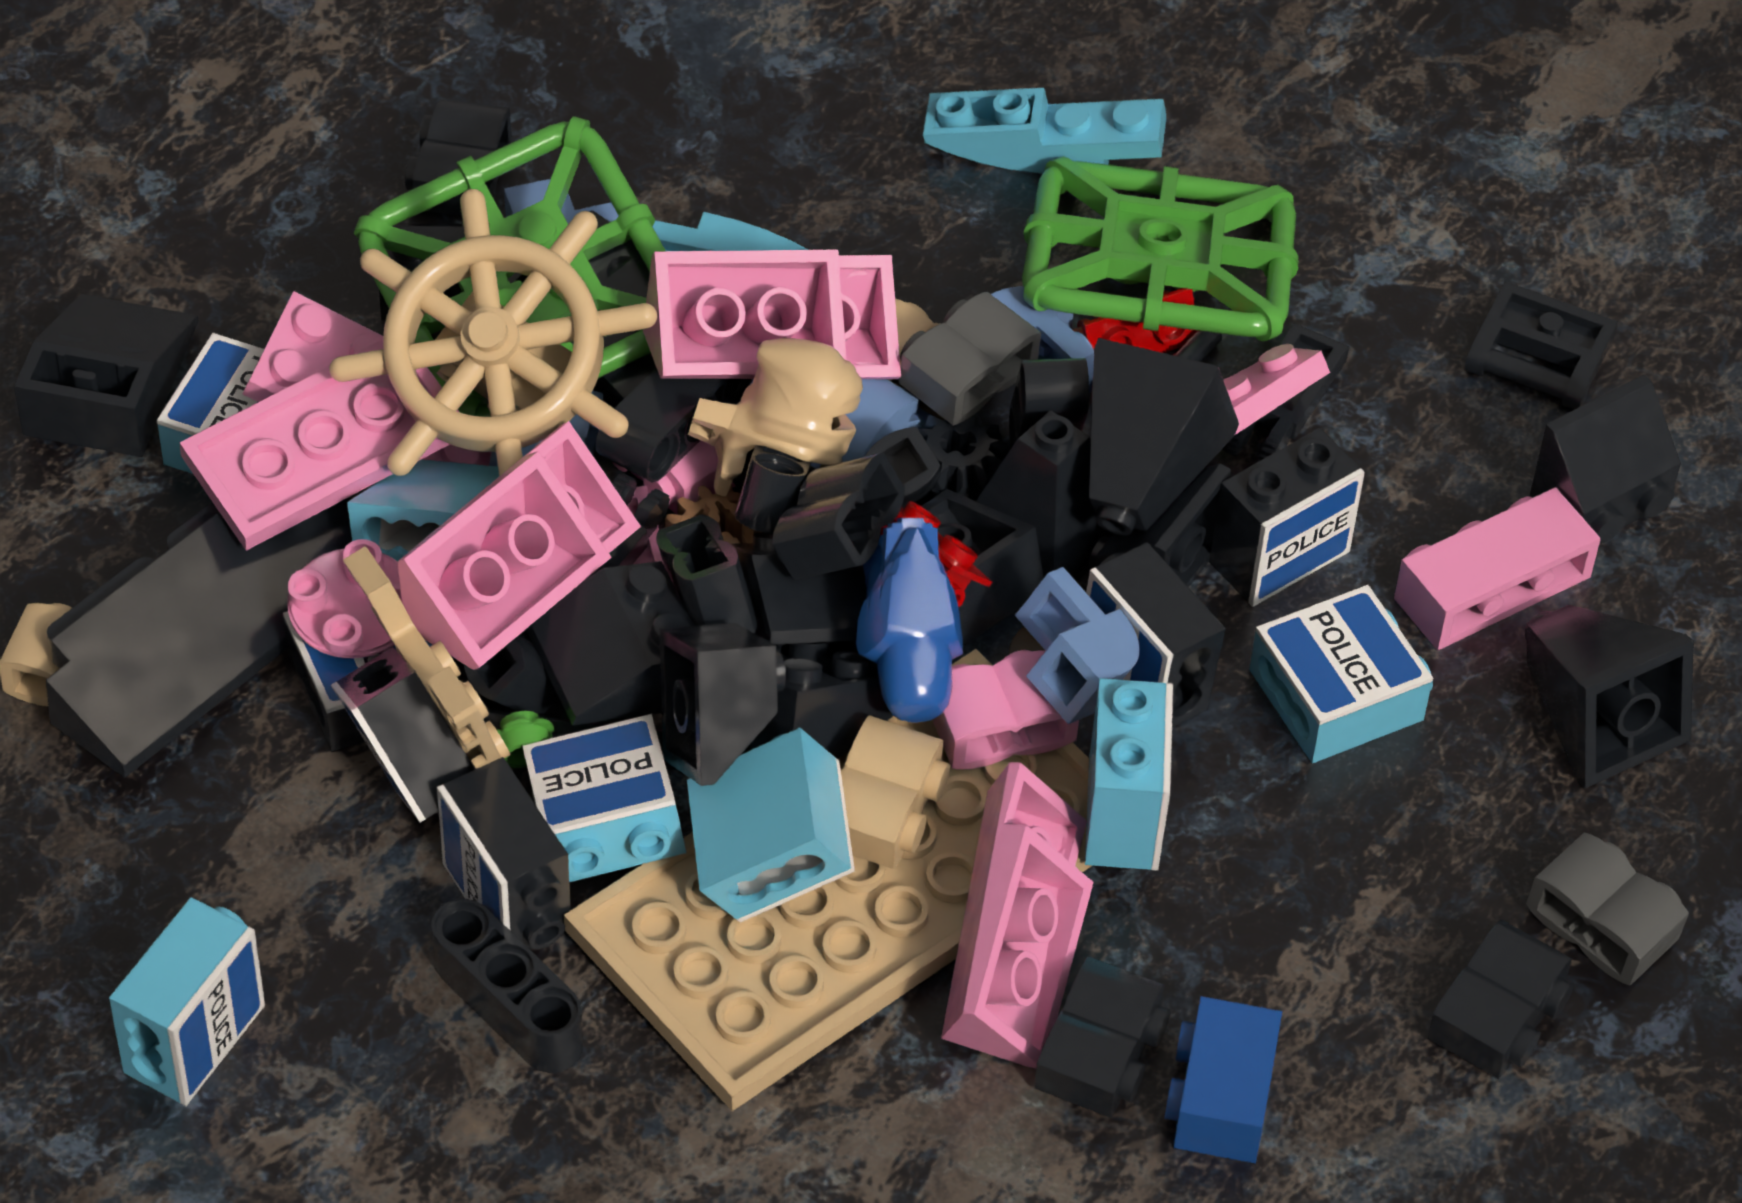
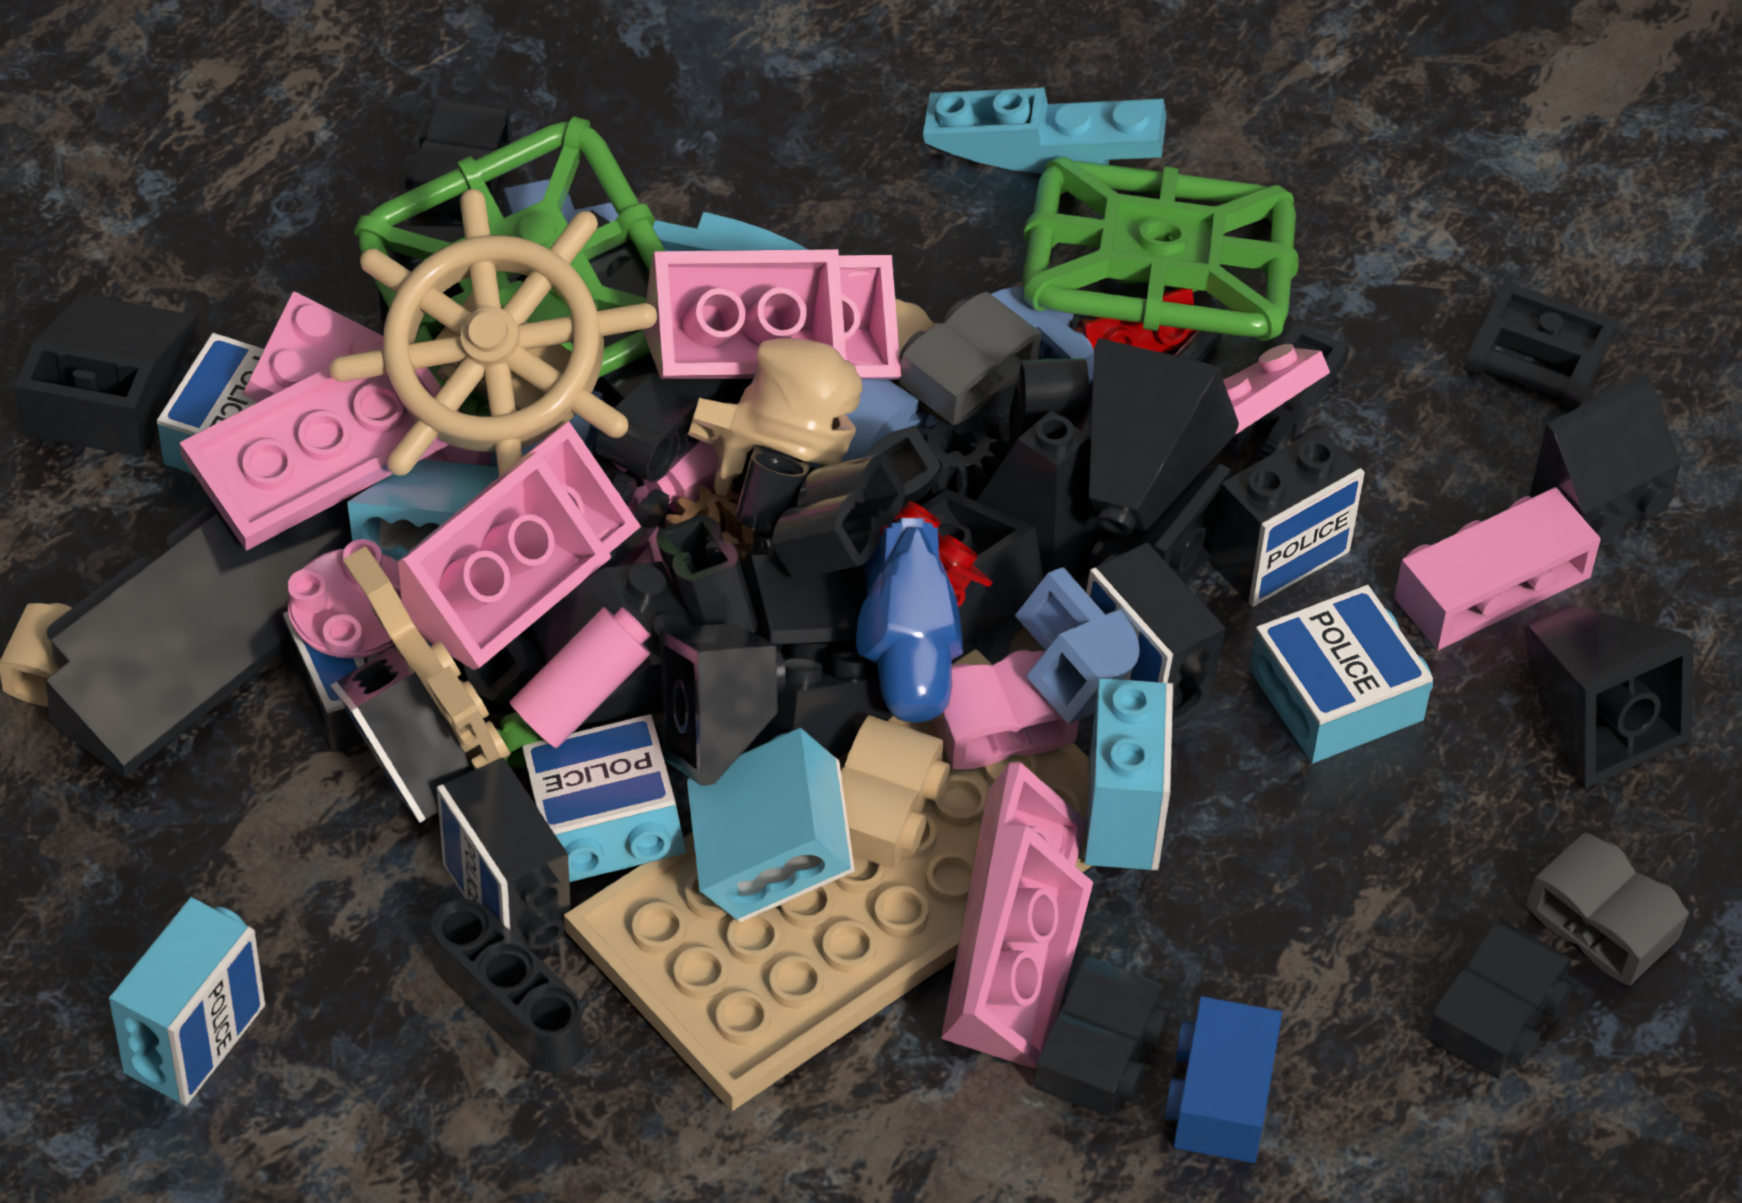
none -> bright pink brick [510,607,651,749]

